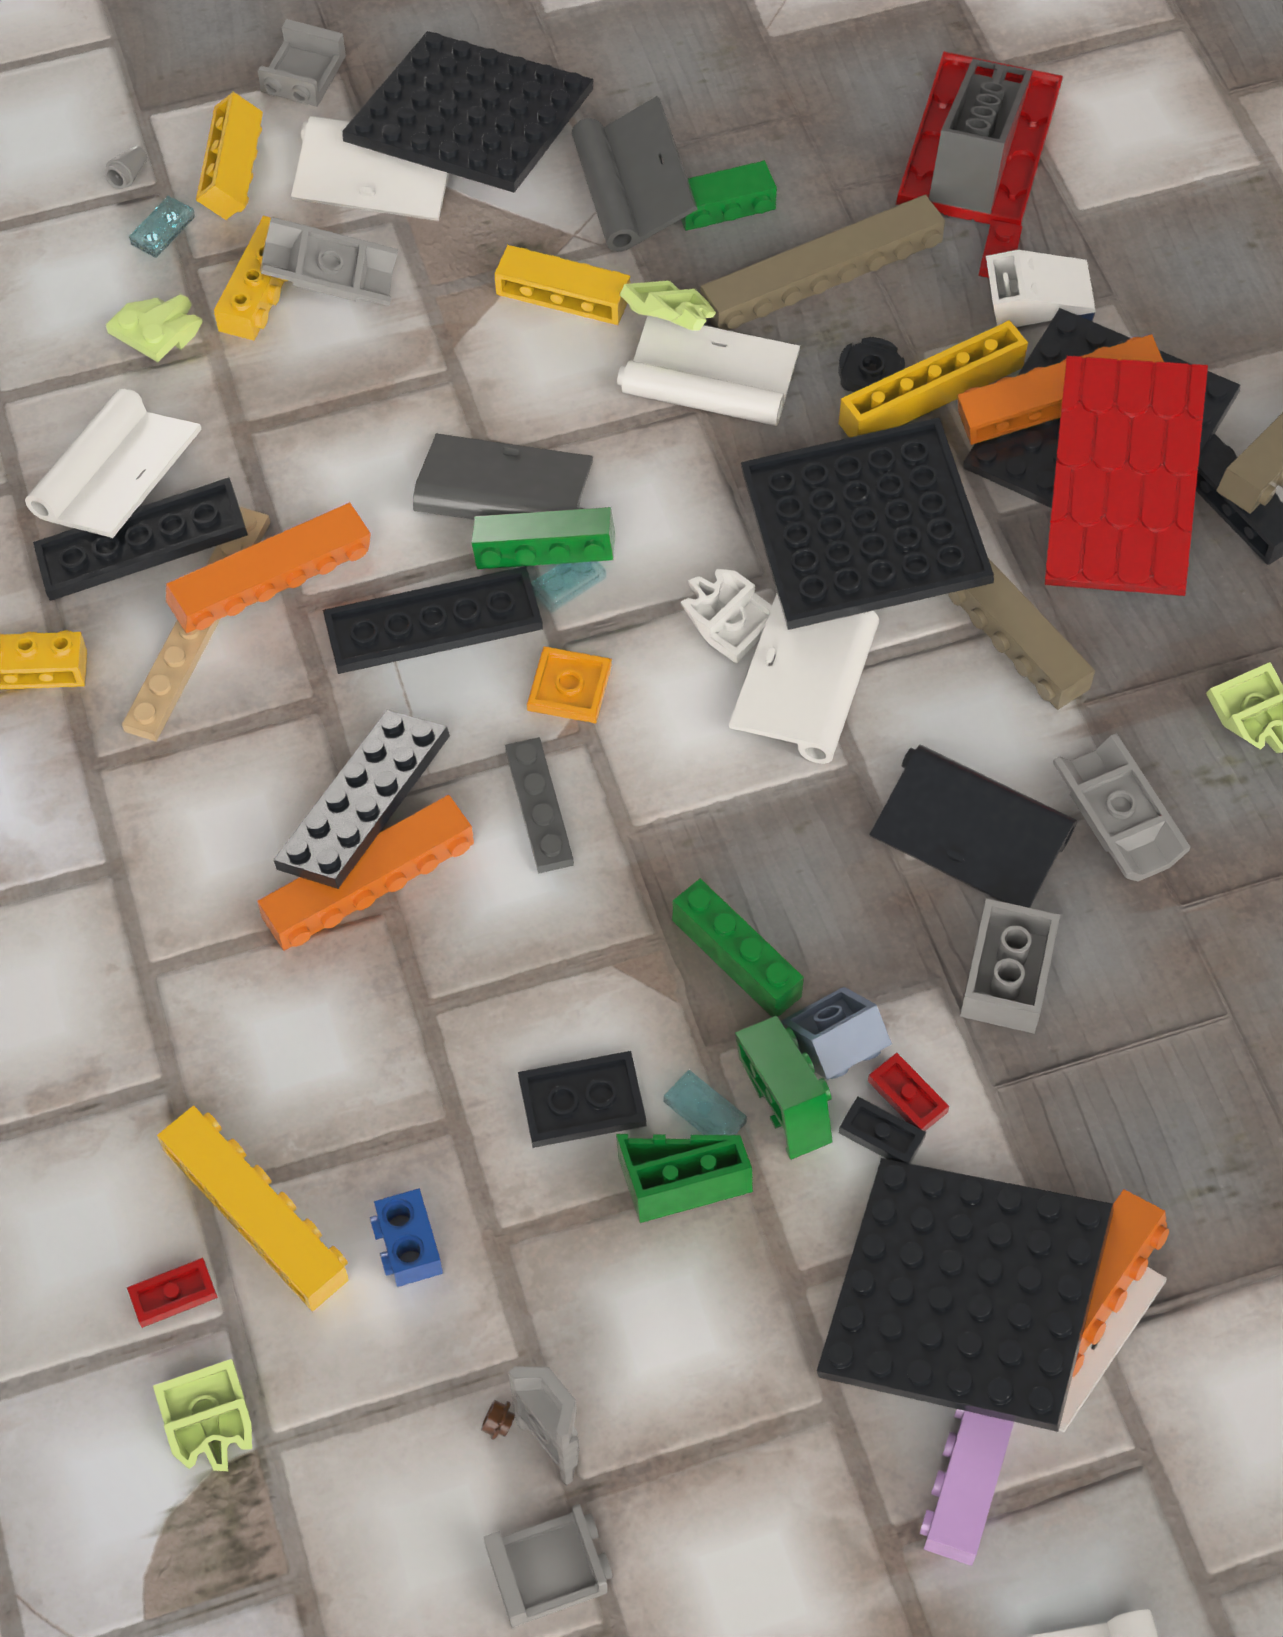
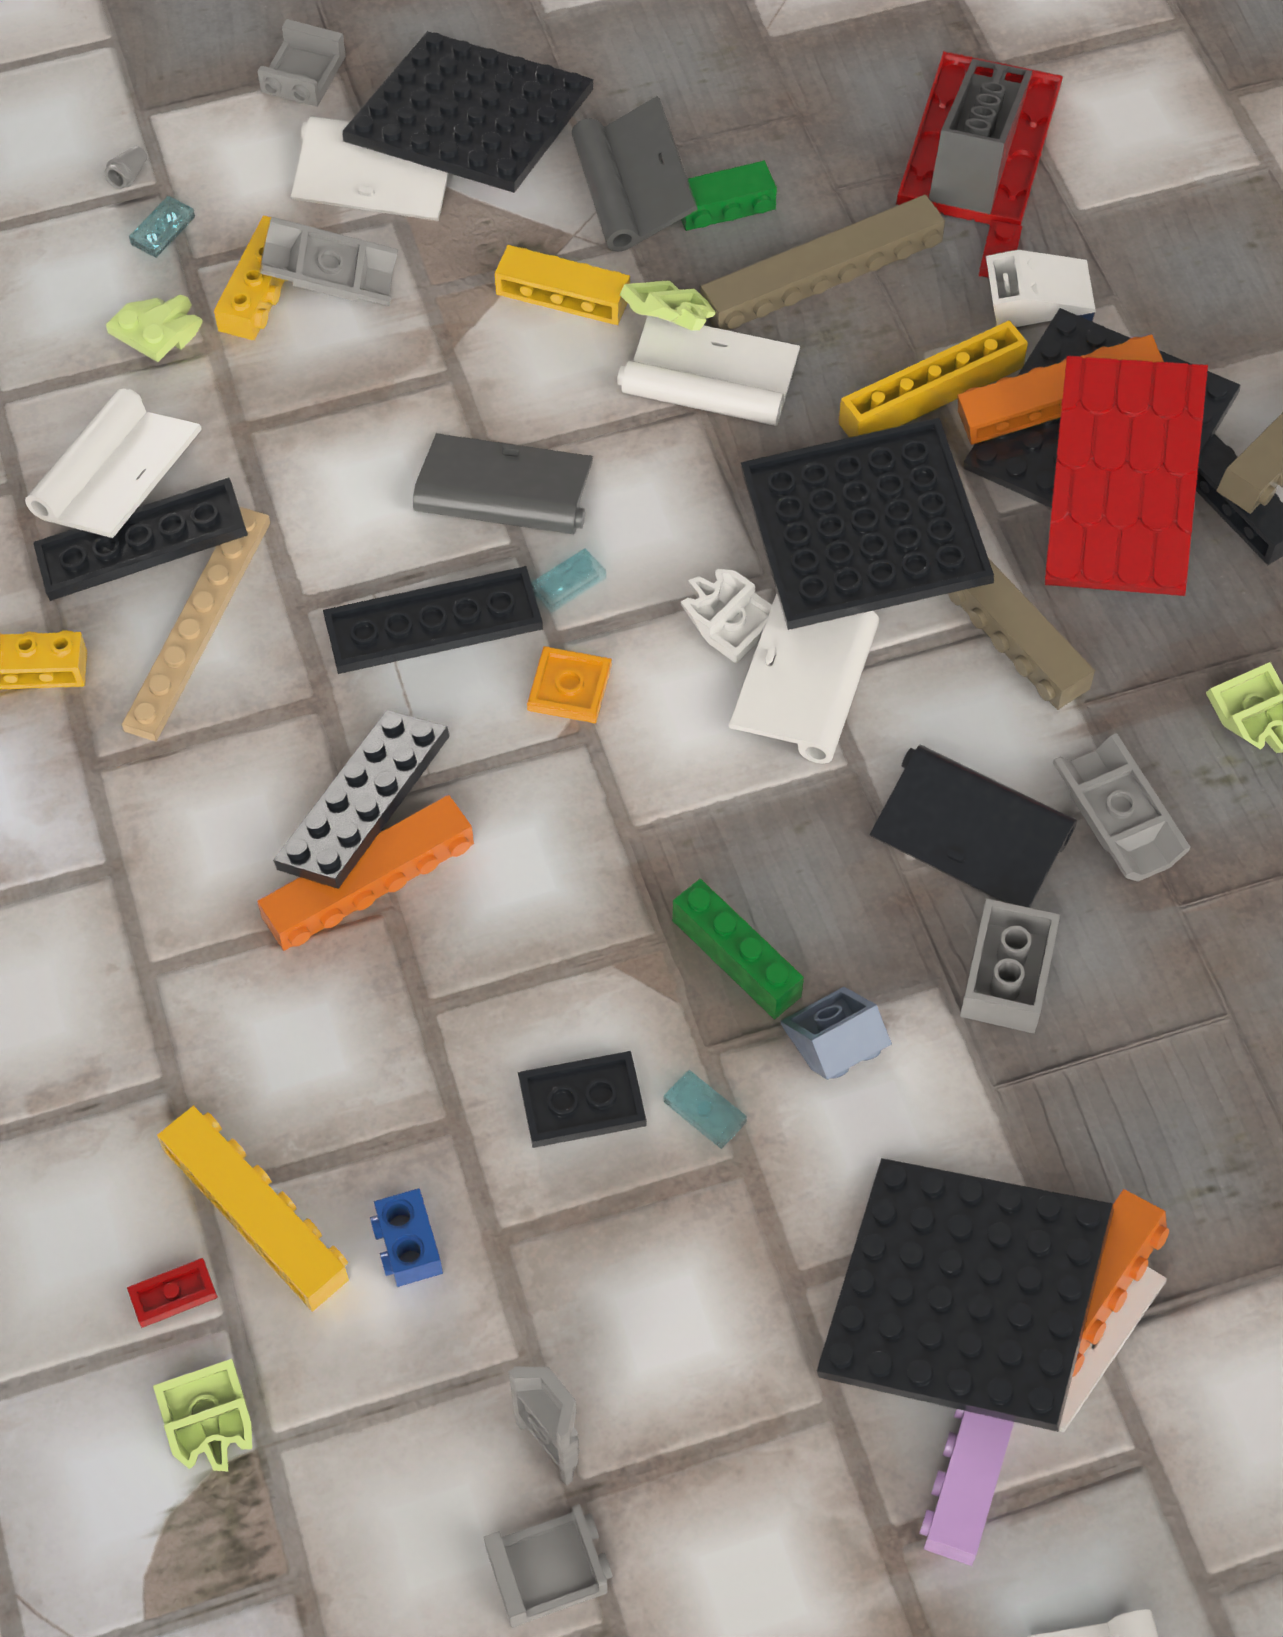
orange brick [166,502,371,634] -> none
yellow brick [196,92,263,220] -> none
green brick [471,507,615,569] -> none
reddish brown plate [481,1400,515,1440] -> none
dark grey plate [505,737,574,874] -> none
green wedge [616,1134,753,1223] -> none
green wedge [735,1015,833,1160] -> none
black plate [838,337,905,393] -> none
black plate [838,1096,926,1164] -> none
red plate [868,1053,950,1131] -> none

